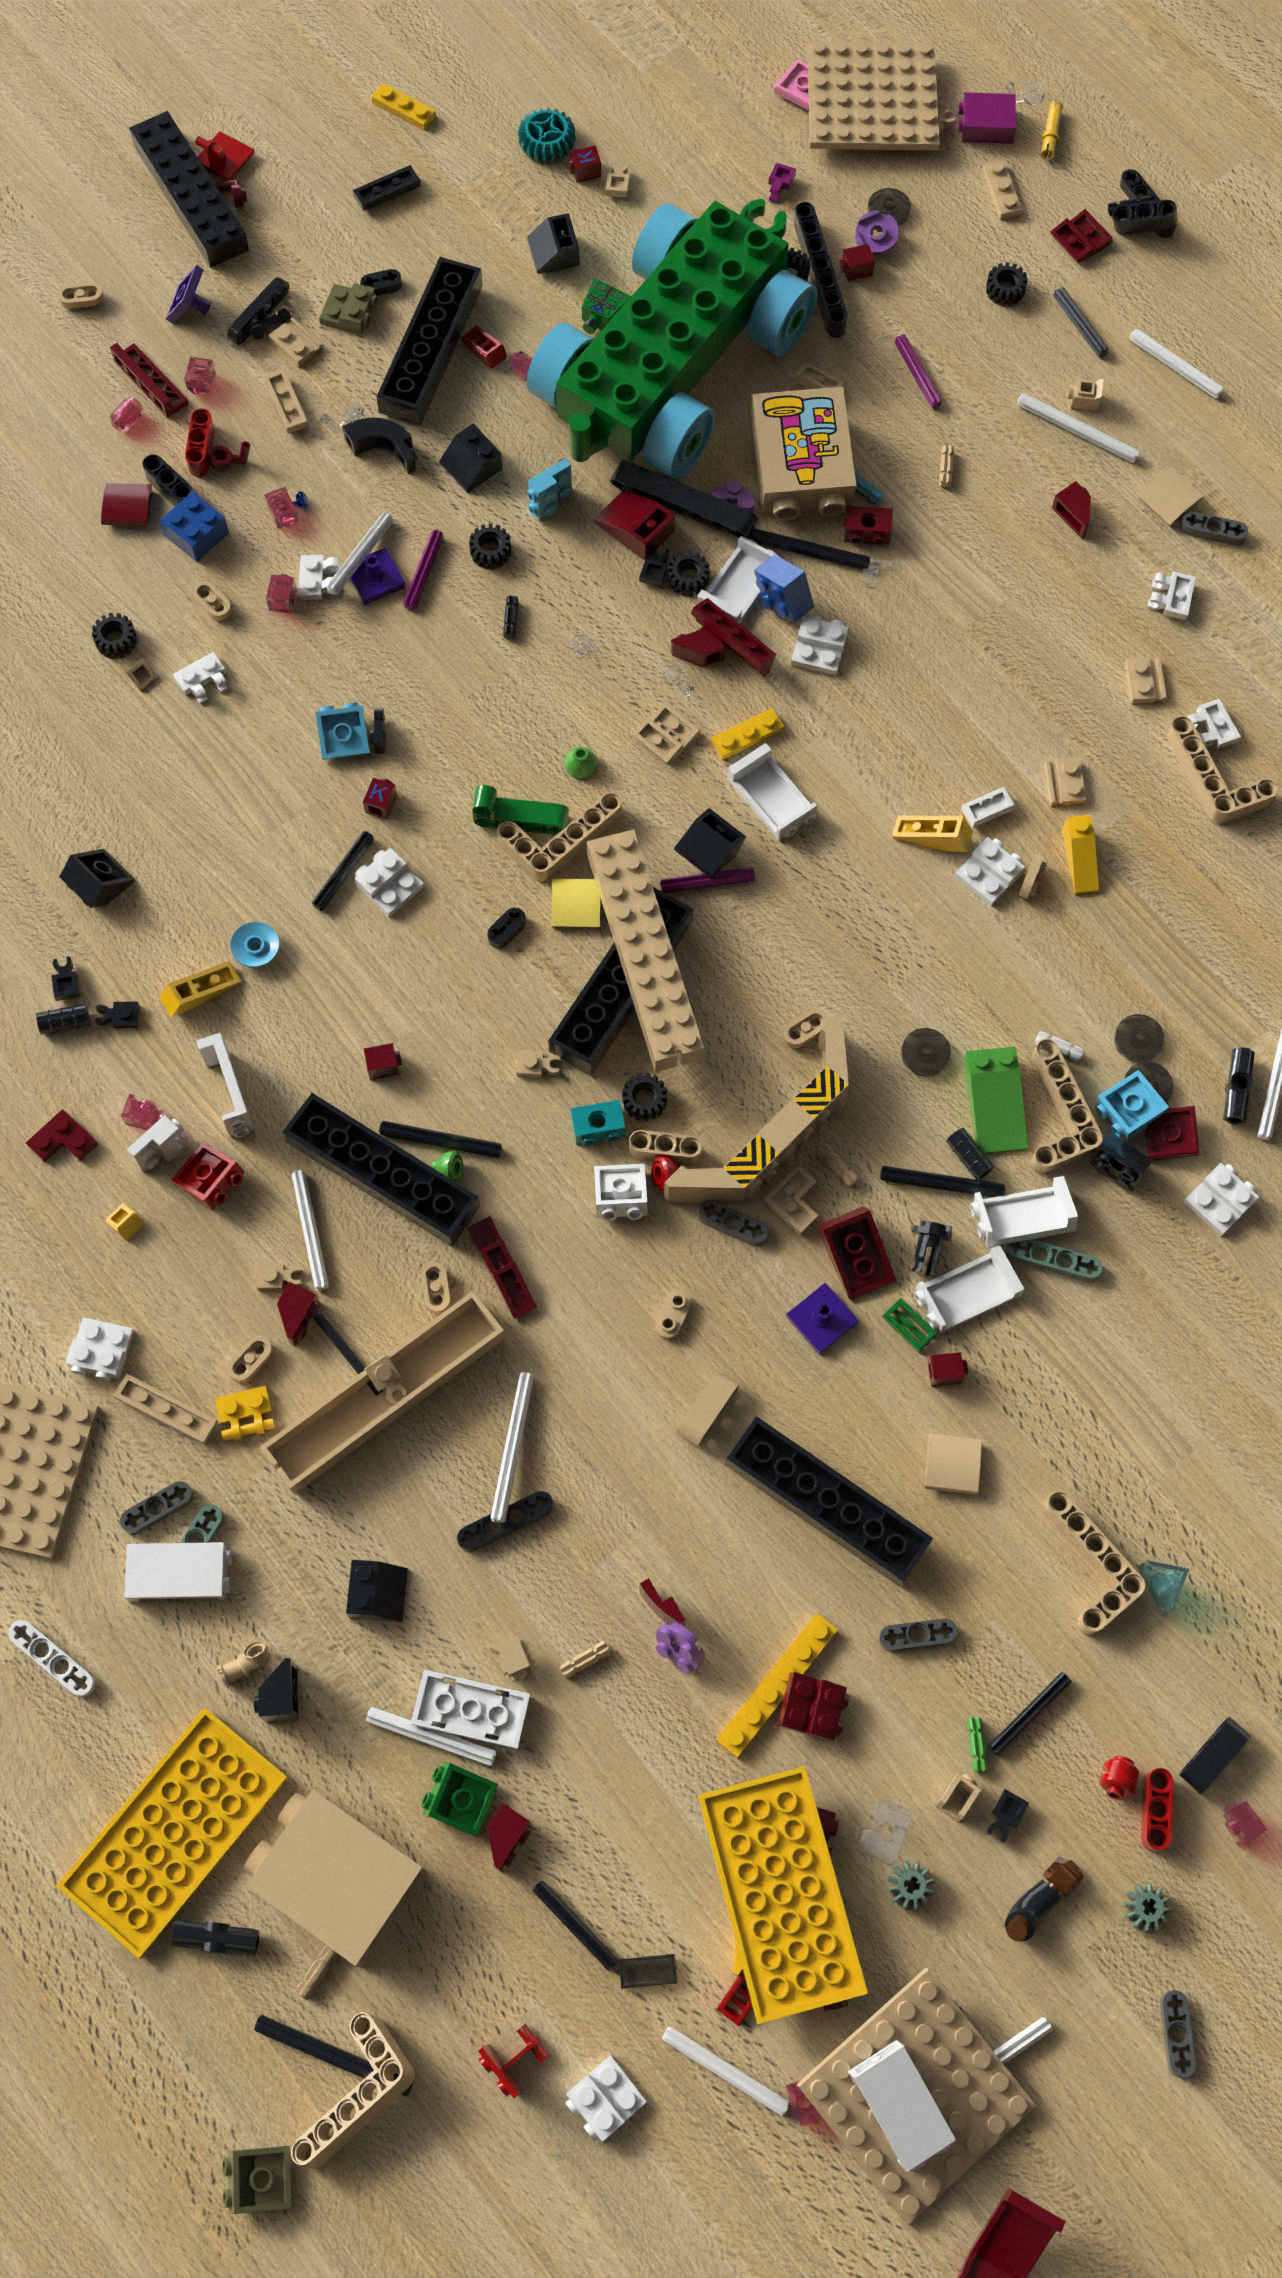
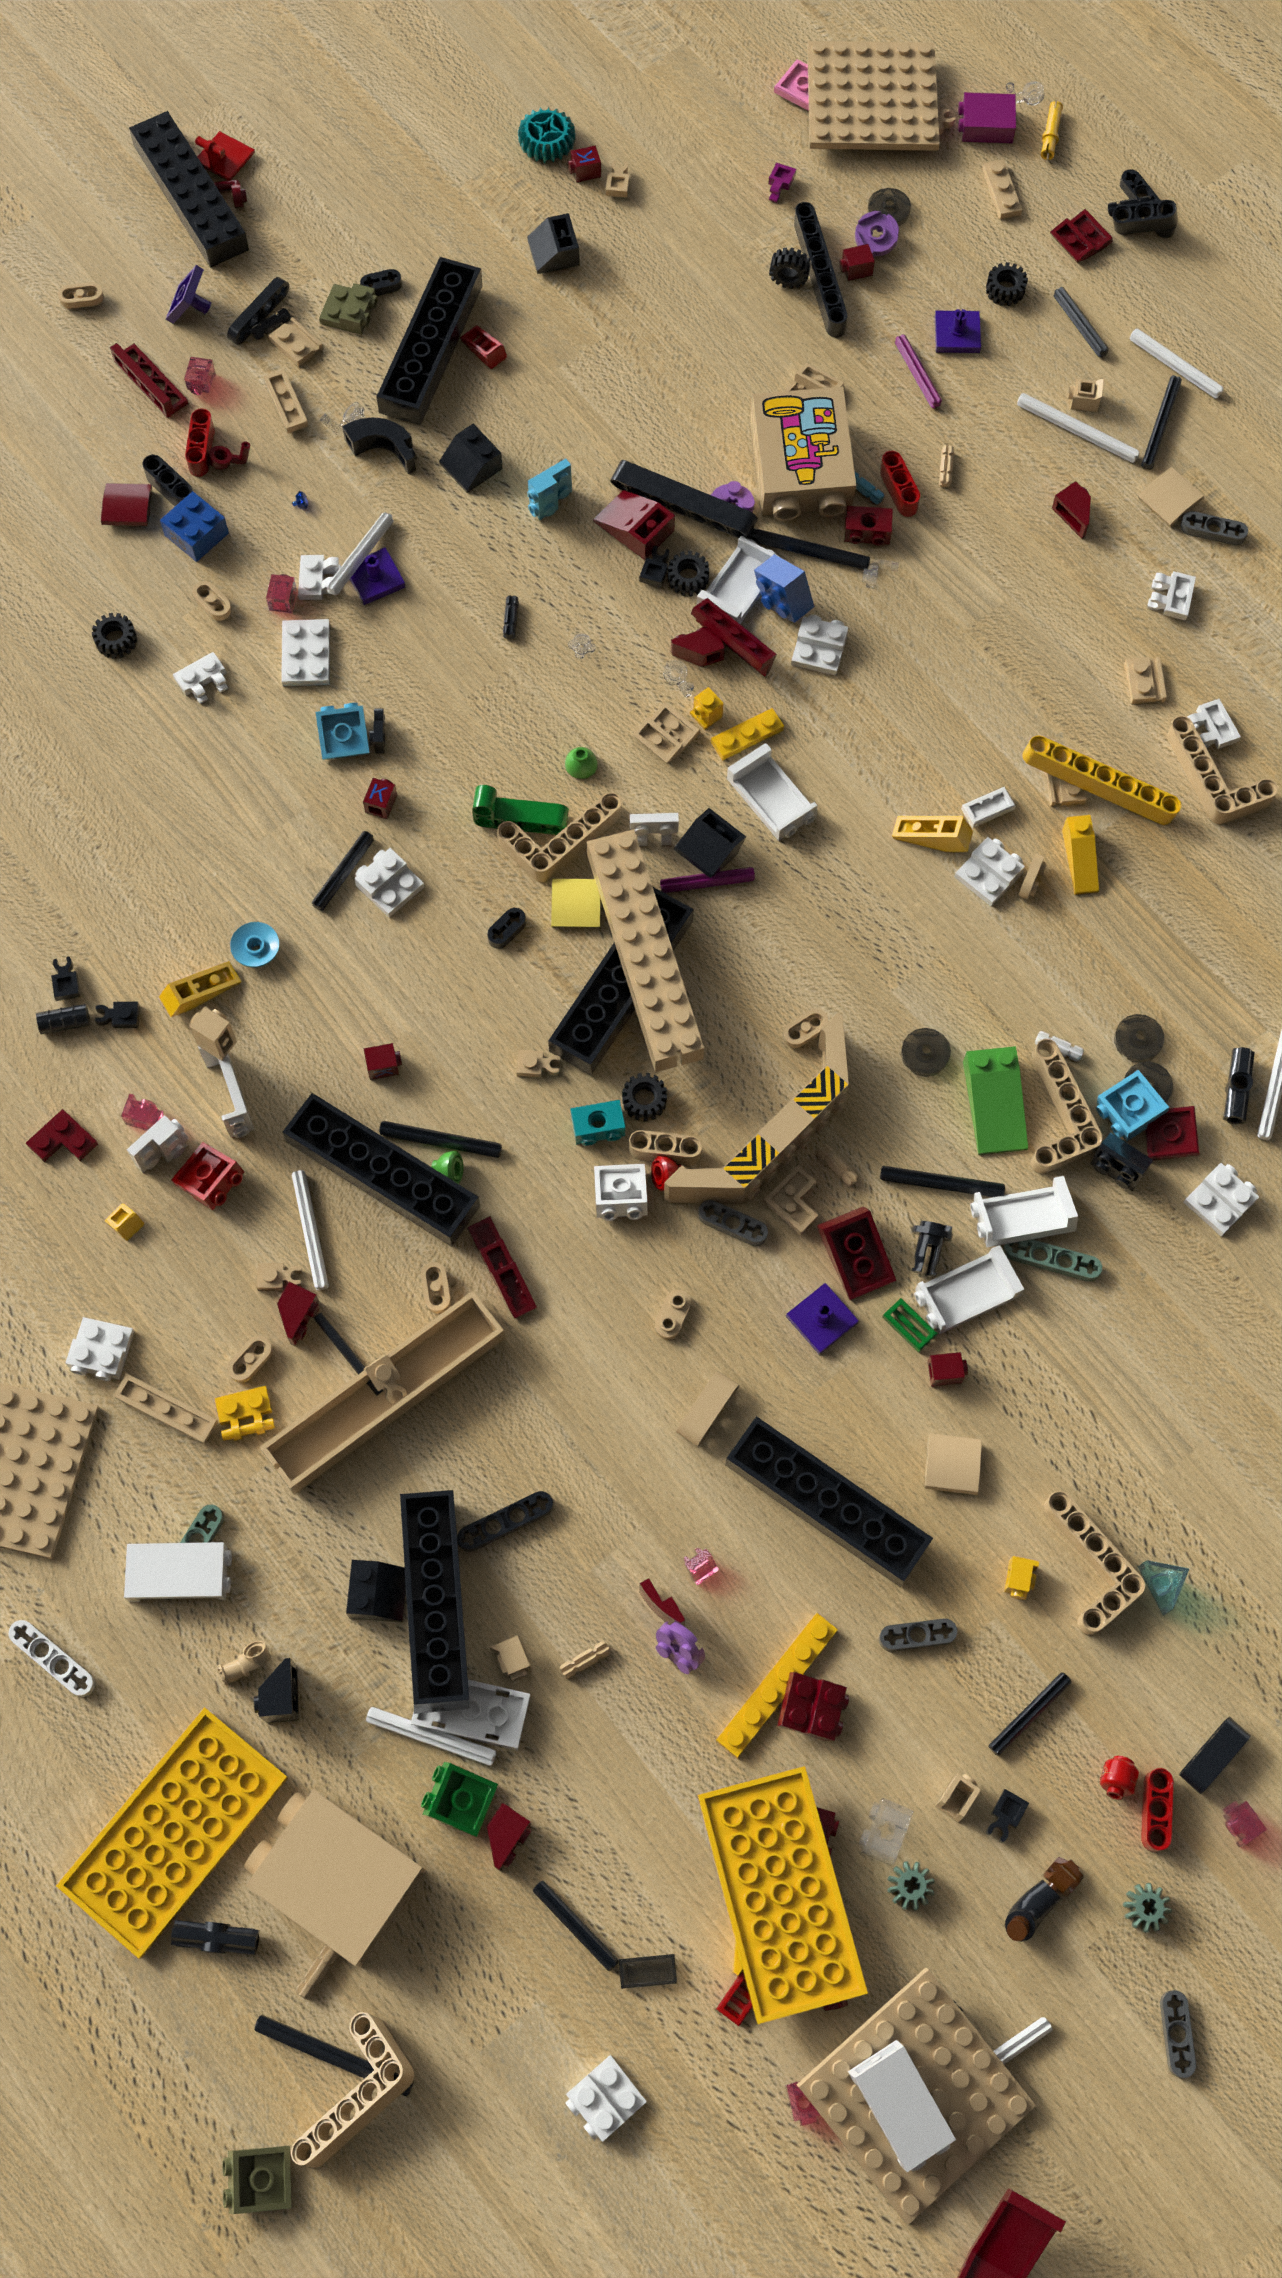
black slope [59,849,135,908] -> none
clear pink brick [110,397,143,431] -> none
dark grey beam [120,1481,193,1535] -> none
tan slope [123,658,158,691] -> none
clear pink brick [264,486,299,529] -> none
black plate [353,165,421,211] -> none
yellow plate [371,82,436,130] -> none
magenta axle [403,530,444,610] -> none
black tyre [469,524,511,569] -> none
red plate [478,2023,550,2099] -> none
white axle [491,1372,534,1523] -> none
clear pink brick [509,351,533,382] -> none
green piece [527,199,818,480] -> none
green torso [582,279,631,334] -> none
white axle [662,2027,790,2116] -> none
black axle [946,1128,995,1180] -> none
bright green axle [967,1717,988,1773] -> none
none -> tan brick [189,1007,237,1061]
none -> white plate [282,619,330,686]
none -> black brick [400,1490,469,1714]
none -> white plate [630,813,679,846]
none -> clear pink tile [684,1548,719,1585]
none -> yellow brick [690,687,724,730]
none -> red beam [880,451,921,517]
none -> dark purple tile [934,309,981,353]
none -> yellow brick [1004,1556,1040,1600]
none -> yellow beam [1022,735,1182,825]
none -> black axle [1141,375,1182,470]

